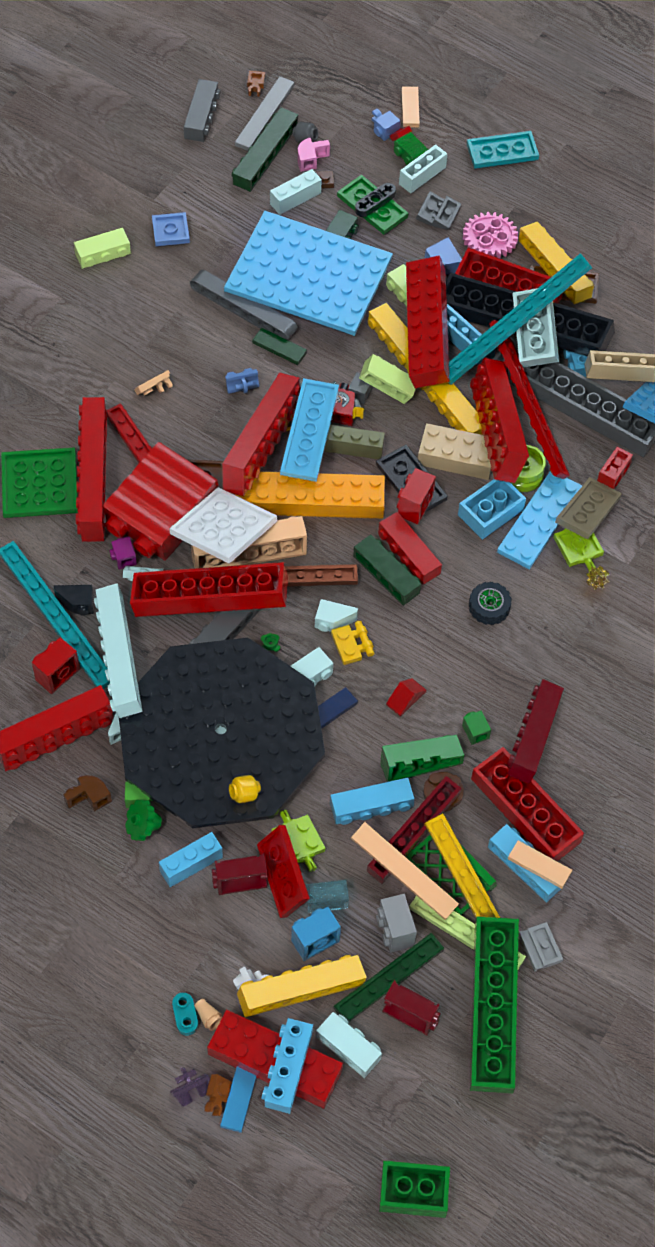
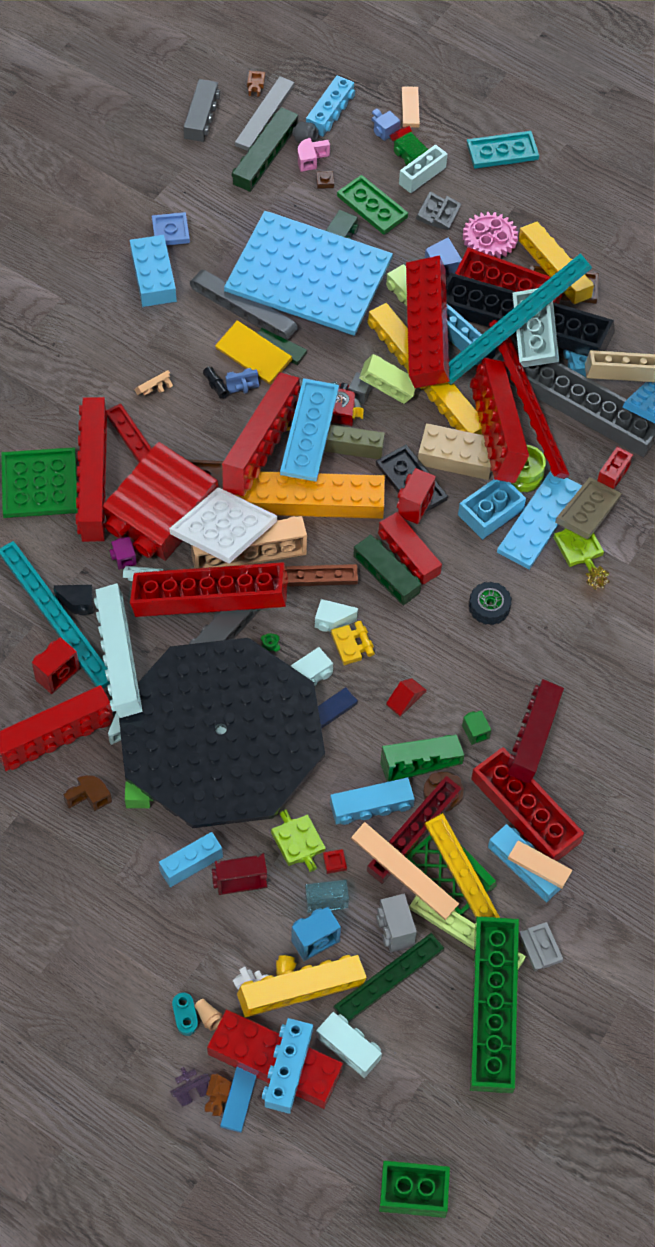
yellowish green brick [74,228,131,268] -> none
green plant [125,799,162,841] -> none
yellow head [229,775,261,803] -> none
red plate [257,825,310,918] -> none
light aqua brick [270,169,322,215] -> none
black beam [355,183,396,217] -> none
dark red window [382,980,441,1036] -> none
none -> medium azure brick [130,235,177,307]
none -> black pin [203,366,229,399]
none -> yellow tile [215,320,293,385]
none -> yellow cone [276,955,297,976]
none -> medium azure brick [306,75,355,137]
none -> red tile [323,849,347,874]

